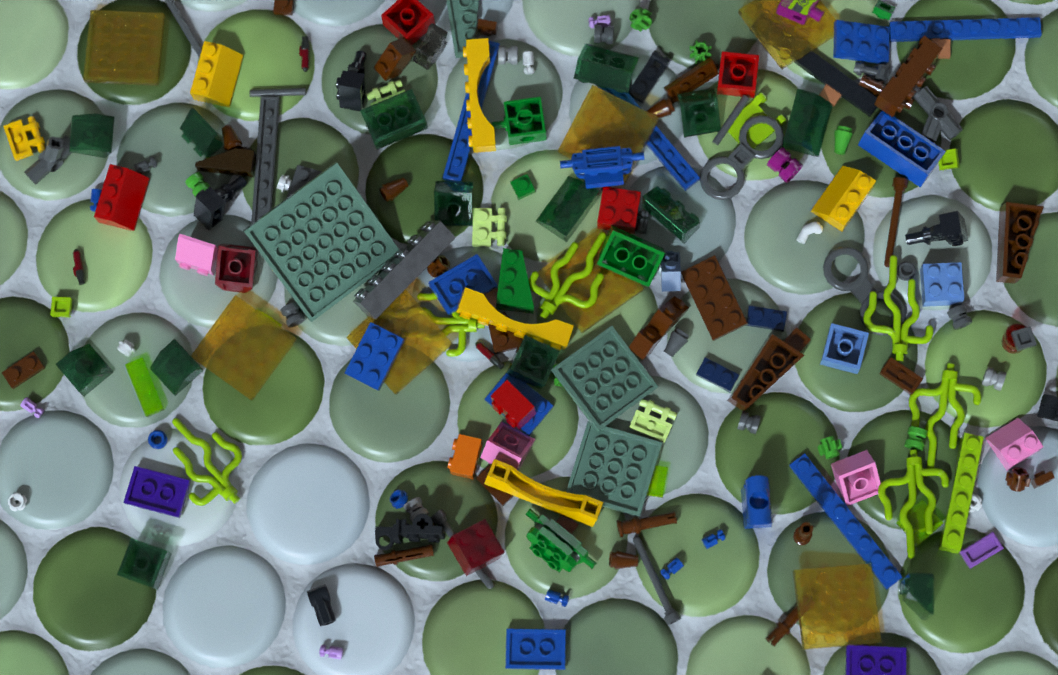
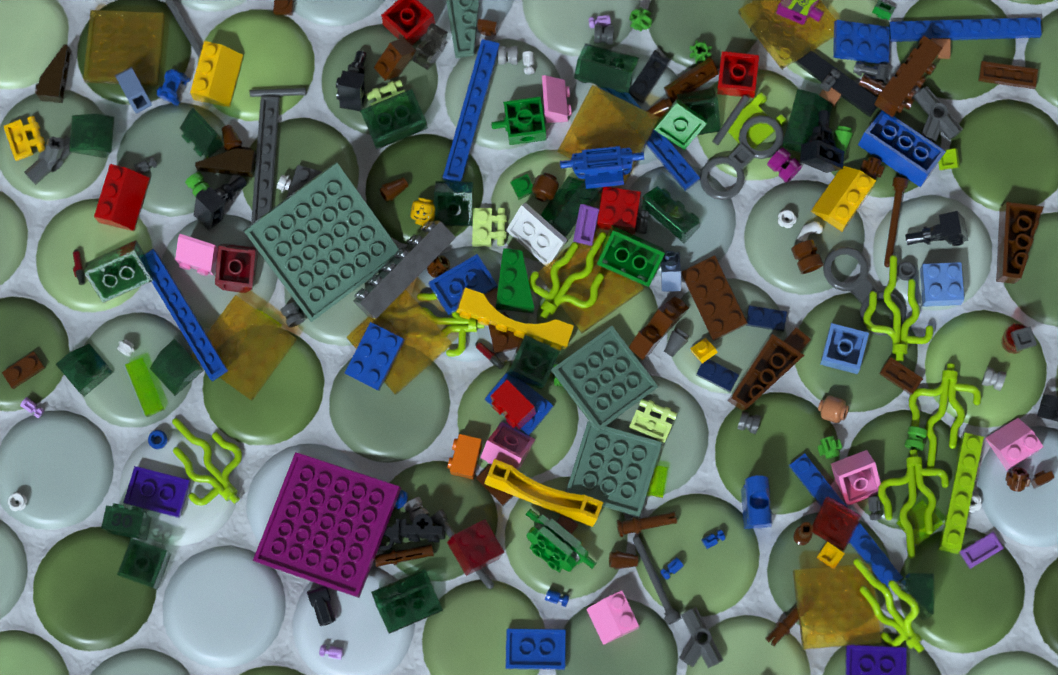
lime plate [50,297,73,318] -> none
blue piece [90,189,102,212] -> none
piece [299,36,309,72] -> none
yellow arch [463,38,496,153] -> none
dark grey wheel [947,305,972,330] -> none
none -> dark brown slope [35,44,72,103]
none -> clear green slope [84,240,153,303]
none -> clear green brick [101,503,152,540]
none -> sand blue slope [115,67,152,114]
none -> blue plate [138,249,229,381]
none -> blue piece [157,69,191,106]
none -> magenta plate [253,452,401,598]
none -> clear green slope [371,569,443,634]
none -> yellow head [410,197,436,226]
none -> white plate [506,203,567,268]
none -> reddish brown head [532,173,559,202]
none -> bright pink slope [542,75,571,123]
none -> medium lavender tile [573,204,599,246]
none -> bright pink slope [587,590,639,645]
none -> plate [654,100,707,150]
none -> dark grey piece [679,607,723,668]
none -> yellow plate [690,337,718,363]
none -> white plate [778,210,796,228]
none -> reddish brown wheel [791,239,824,274]
none -> black brick [800,110,844,173]
none -> clear red plate [812,496,862,551]
none -> yellow plate [816,542,845,569]
none -> nougat head [818,395,849,423]
none -> dark grey piece [820,69,841,92]
none -> lime plant [853,558,925,653]
none -> reddish brown gear [860,157,885,180]
none -> dark grey piece [868,497,881,521]
none -> reddish brown plate [978,61,1038,89]

